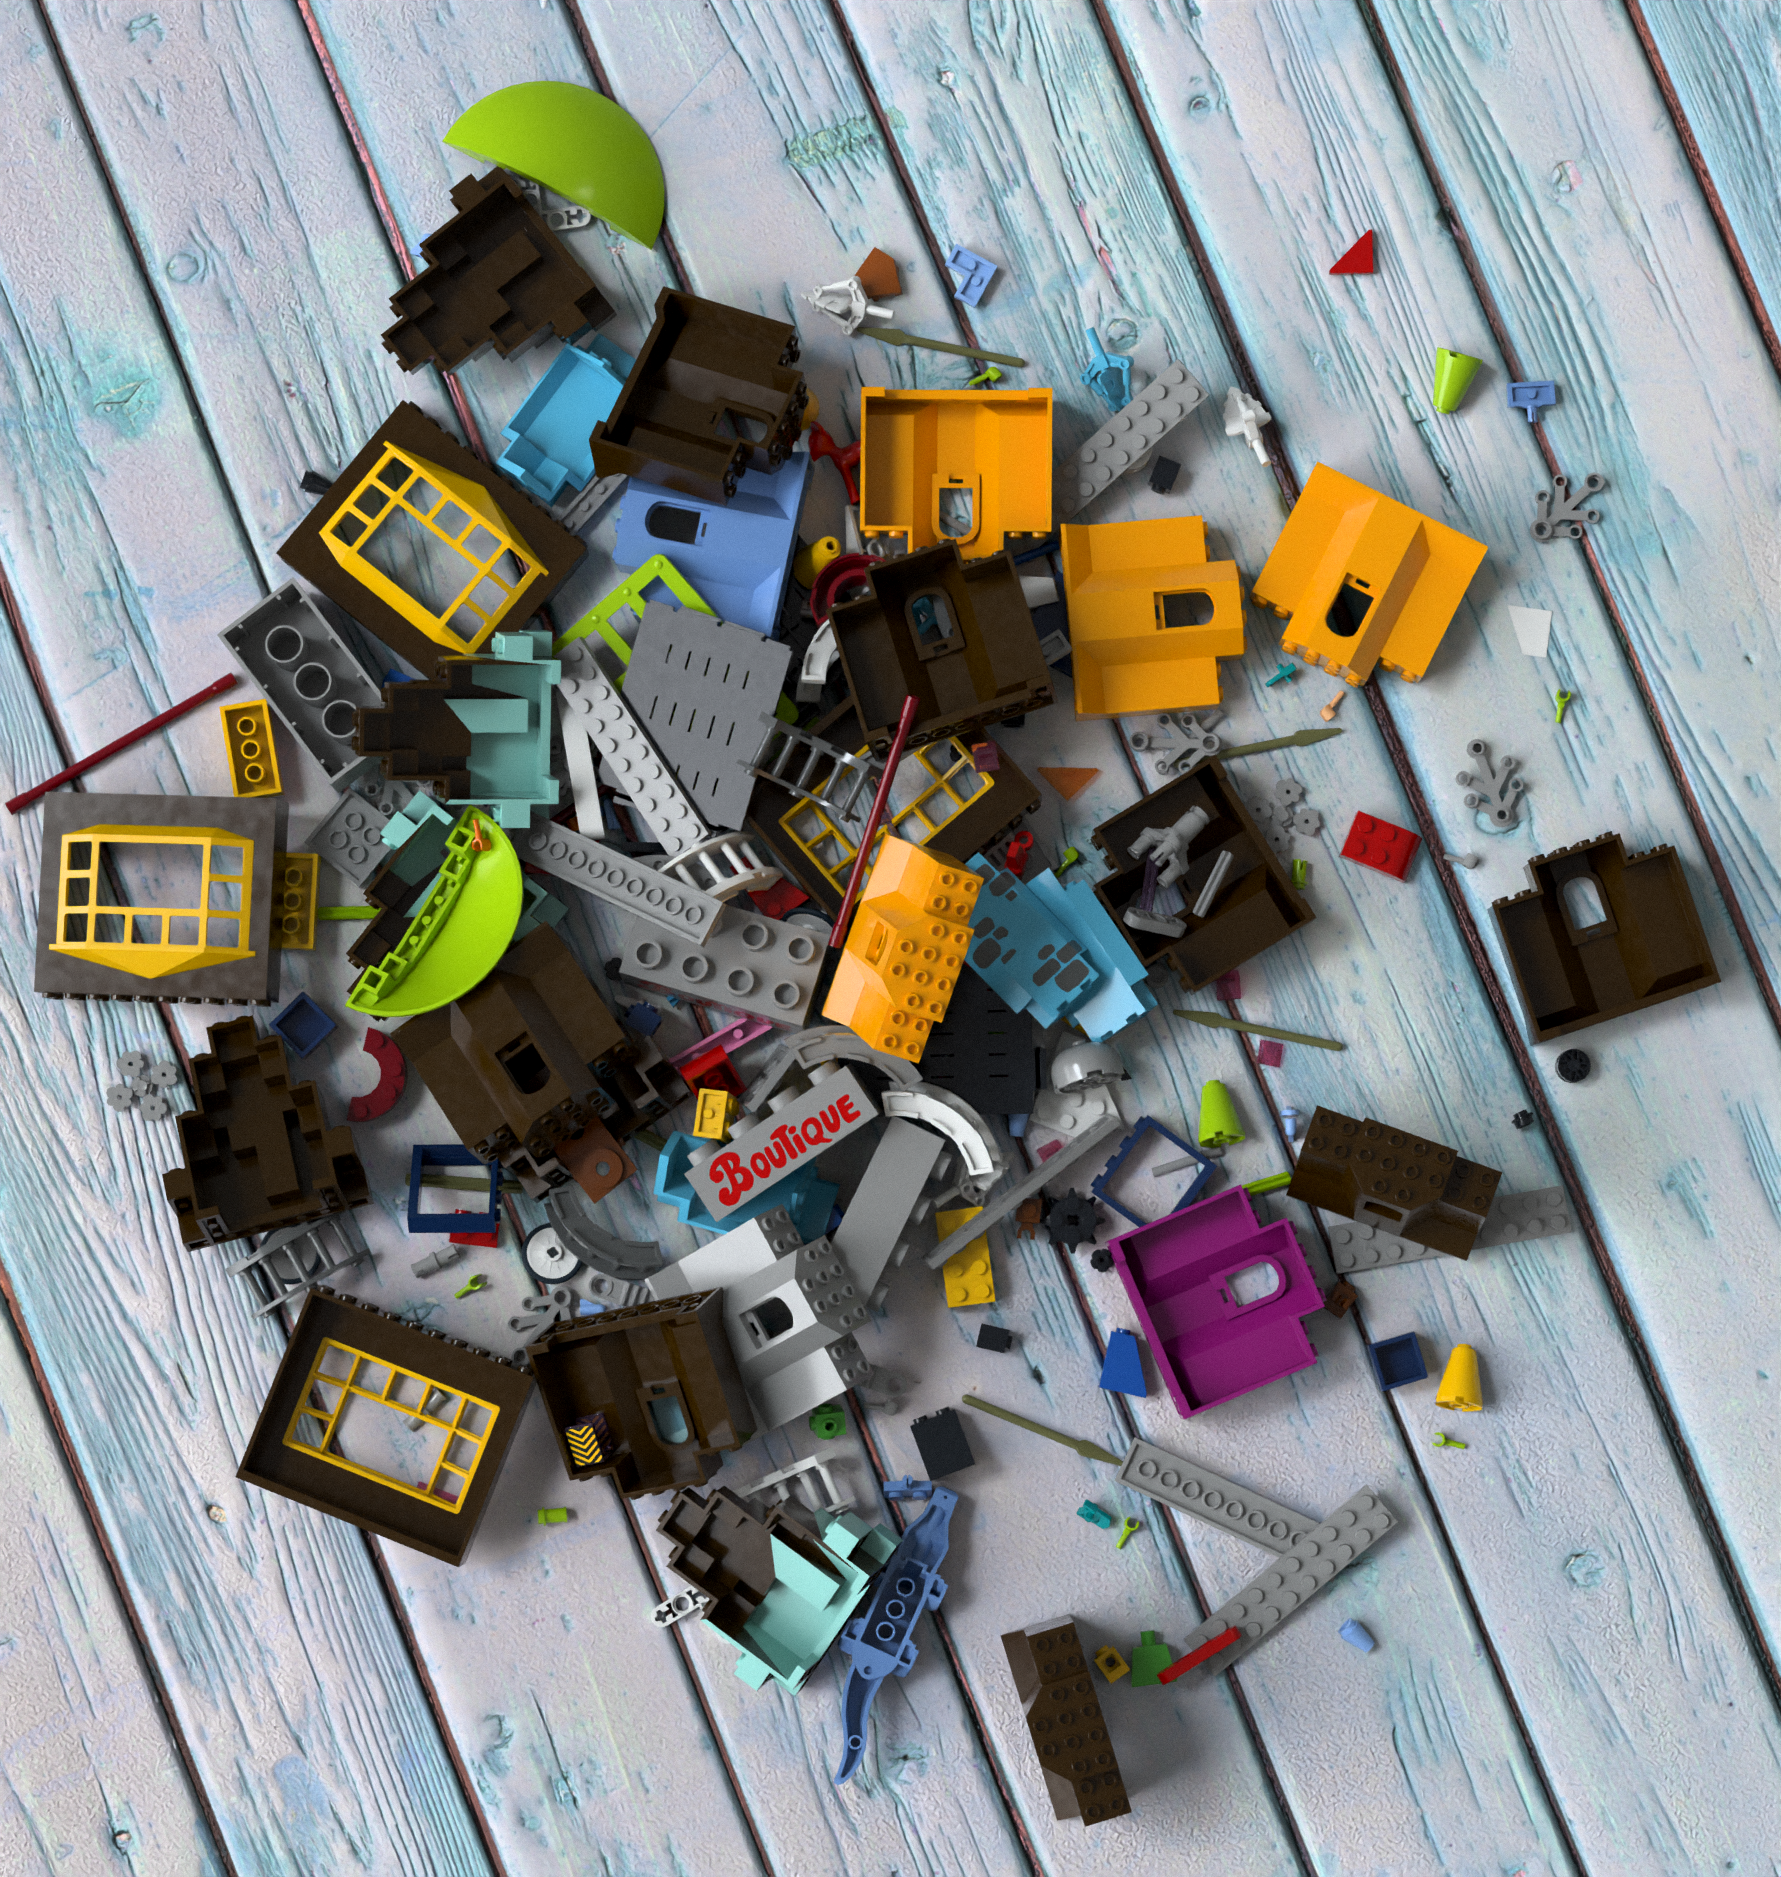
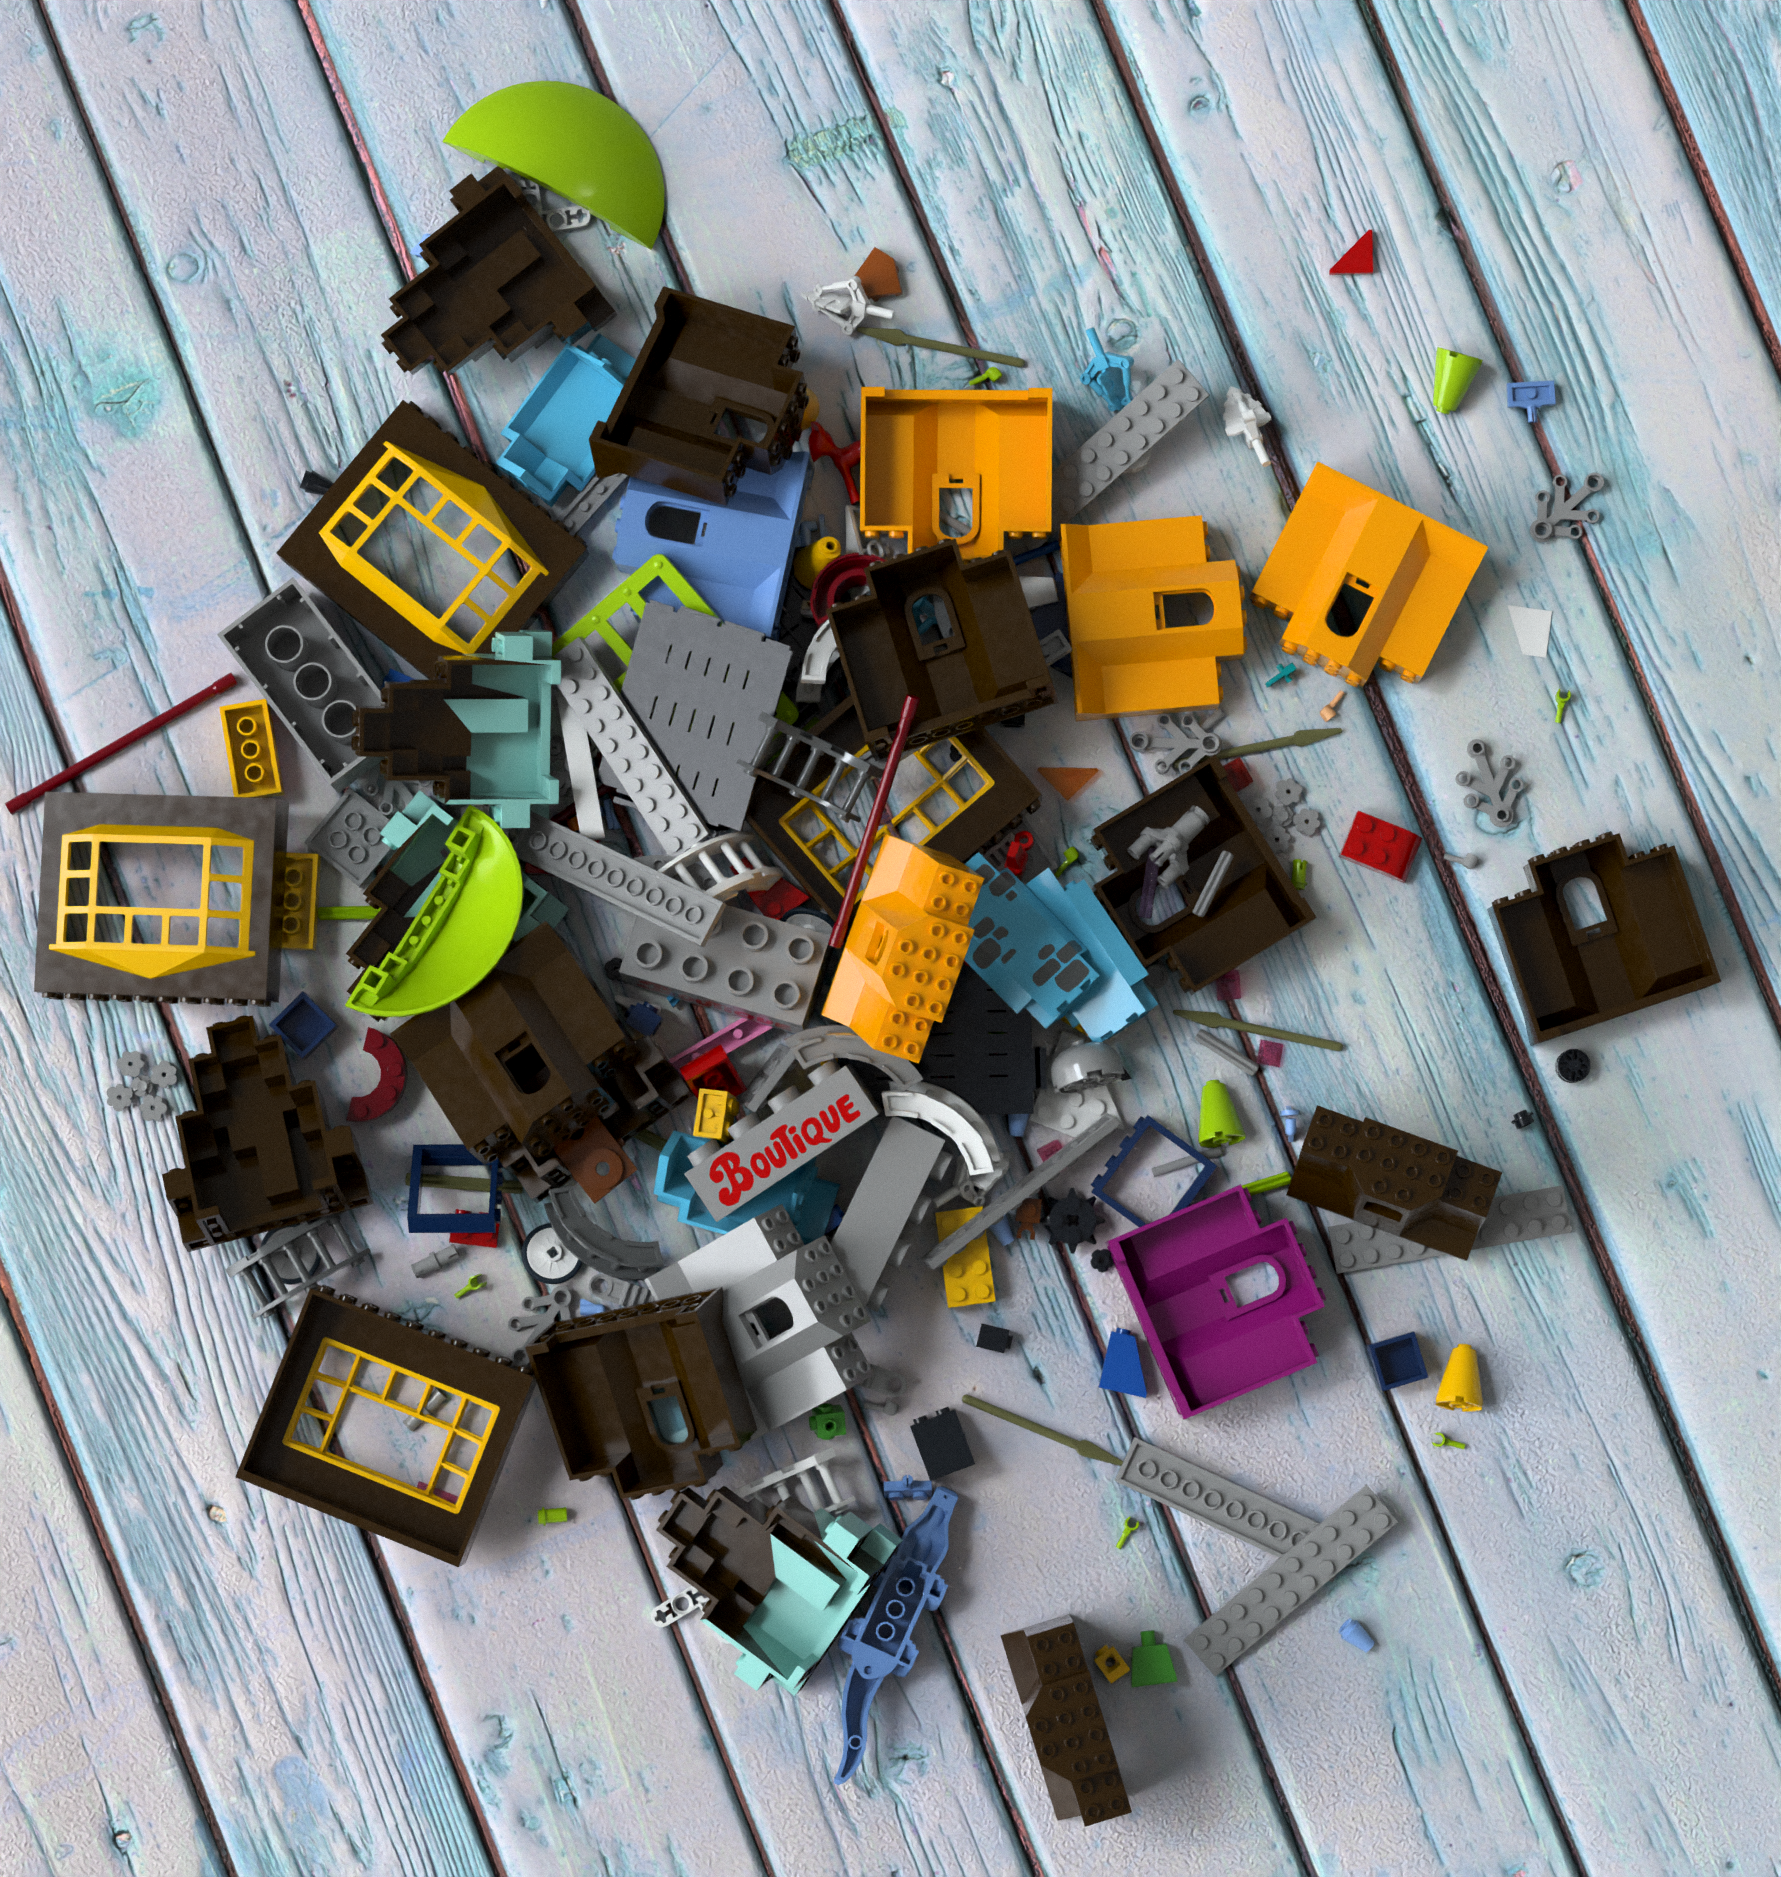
orange hand [472,819,491,851] -> none
piece [565,1412,616,1467] -> none
black tile [622,842,666,854] -> none
light blue plate [945,244,998,308] -> none
clear pink slope [971,741,1000,773] -> none
teal piece [1076,1499,1112,1529] -> none
light grey beam [1123,907,1187,938] -> none
black brick [1148,455,1181,495] -> none
red beam [1157,1625,1242,1685] -> none
reddish brown brick [1323,1281,1358,1319] -> none
none -> light blue piece [796,514,829,548]
none -> light blue cone [988,1214,1015,1246]
none -> light grey axle [1195,1029,1259,1076]
none -> clear red panel [1223,757,1254,793]

